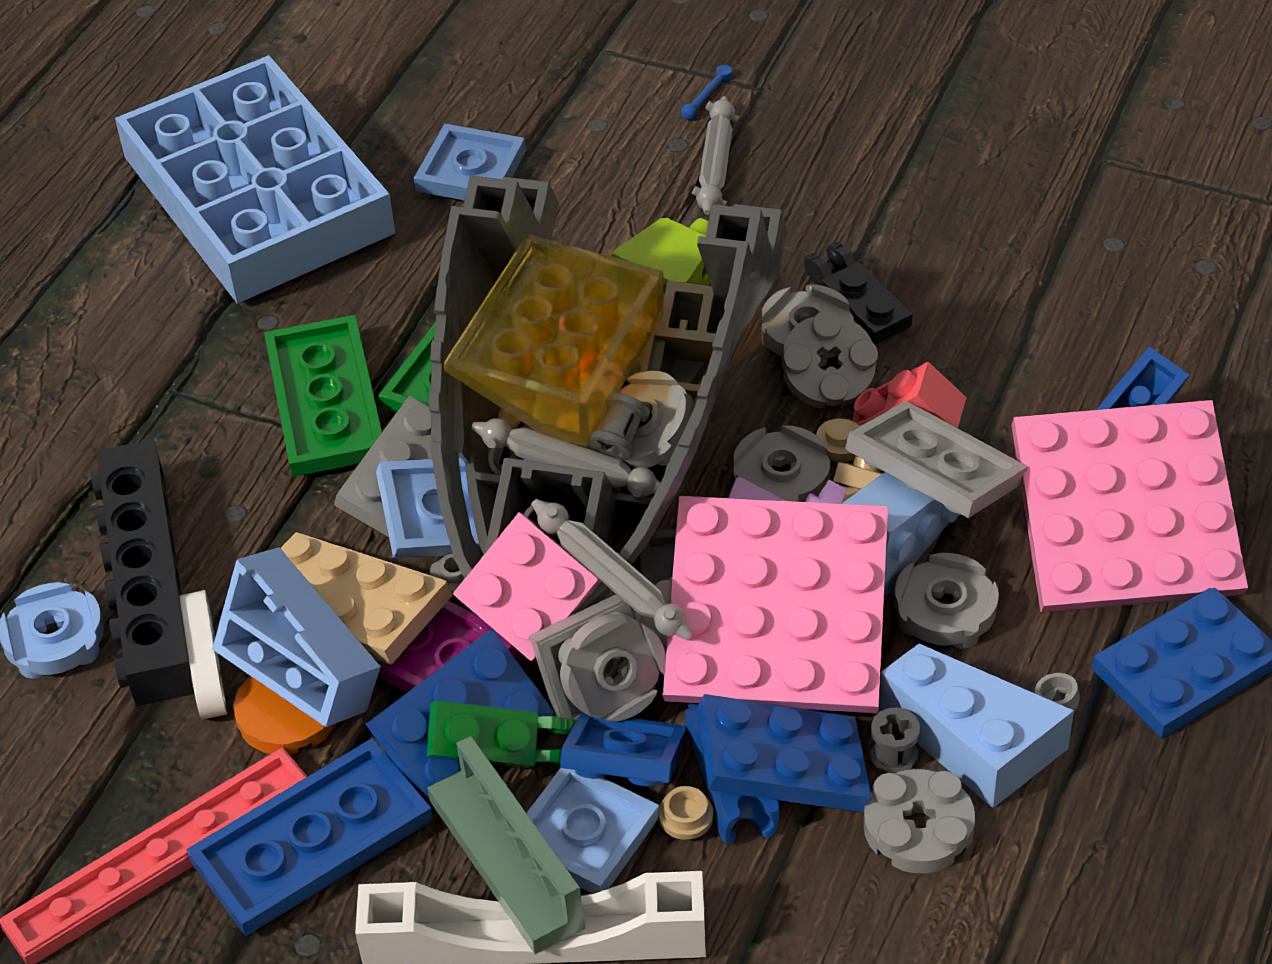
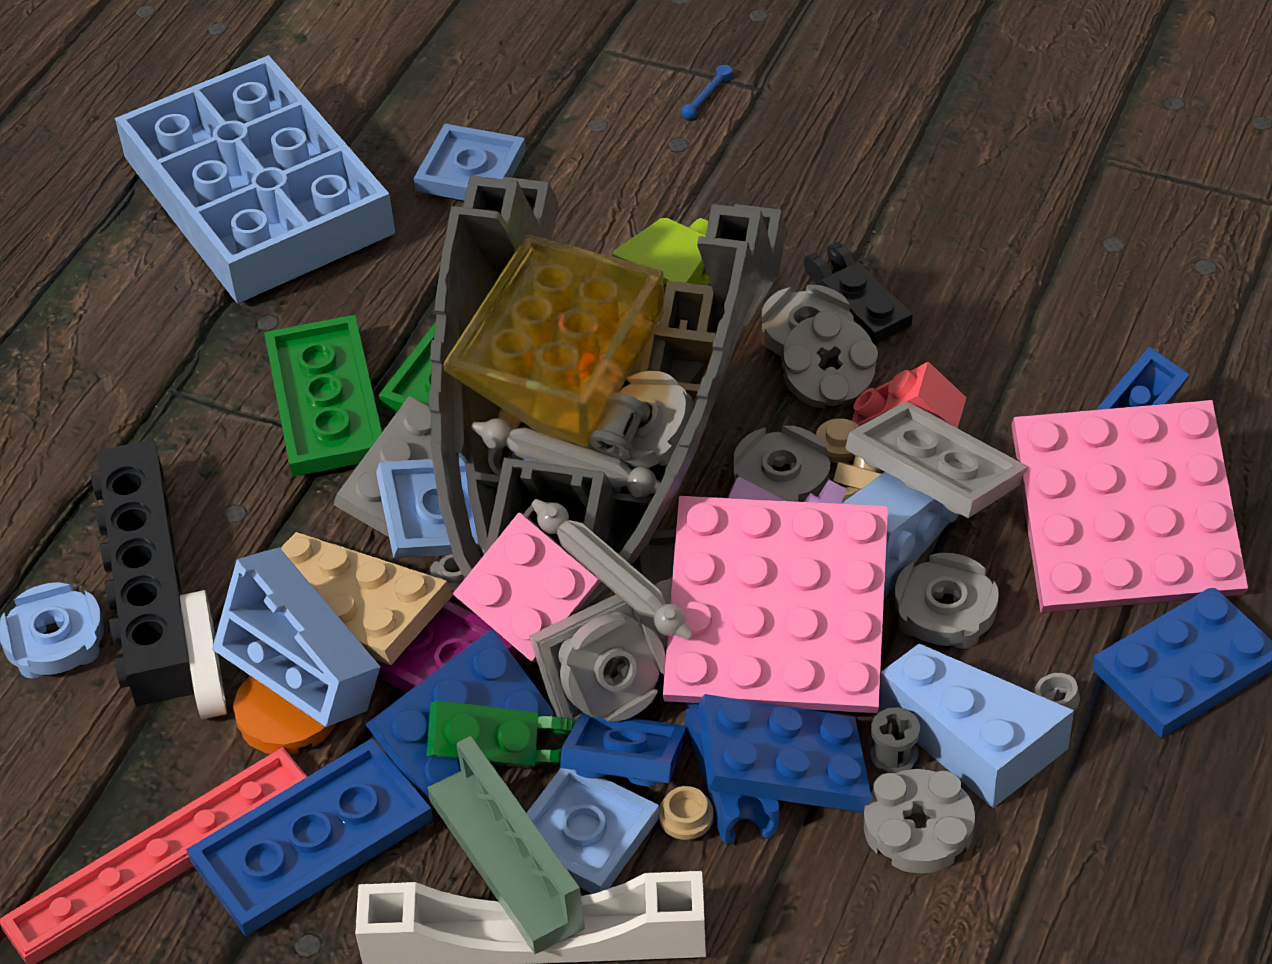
light grey wheel [692,96,739,215] -> none

